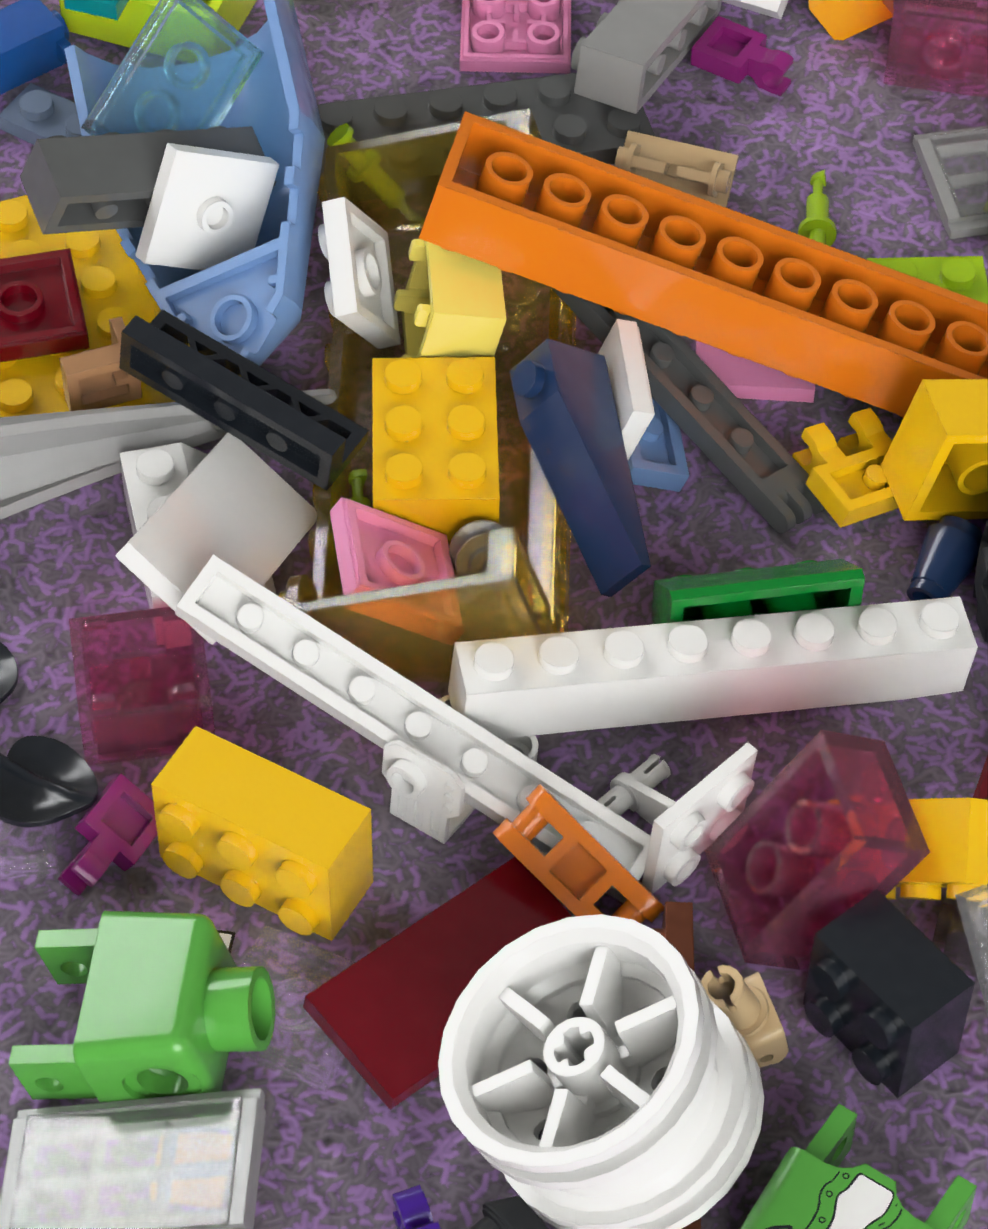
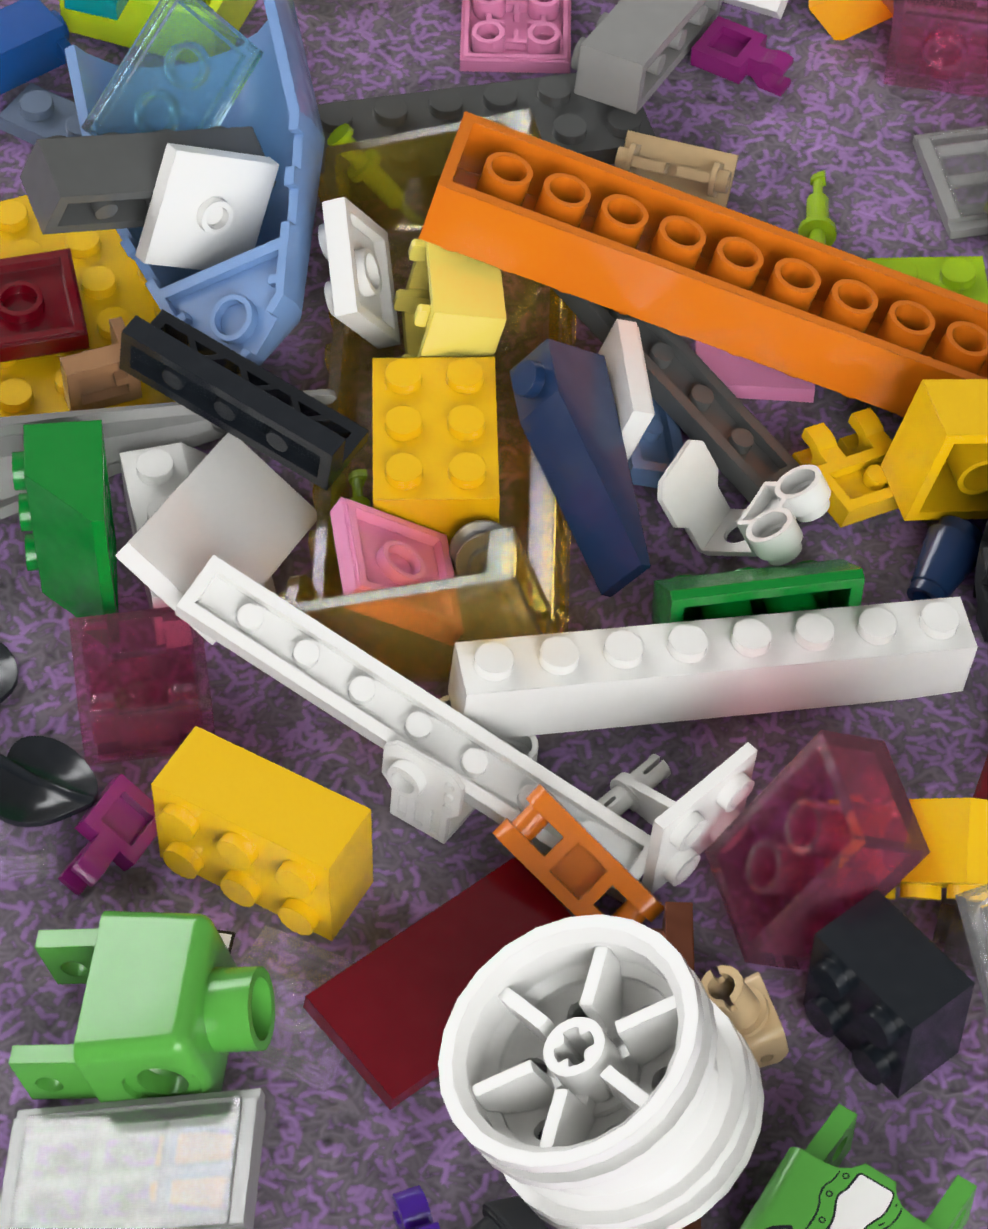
none -> green slope [12,420,119,638]
none -> white piece [657,440,831,566]

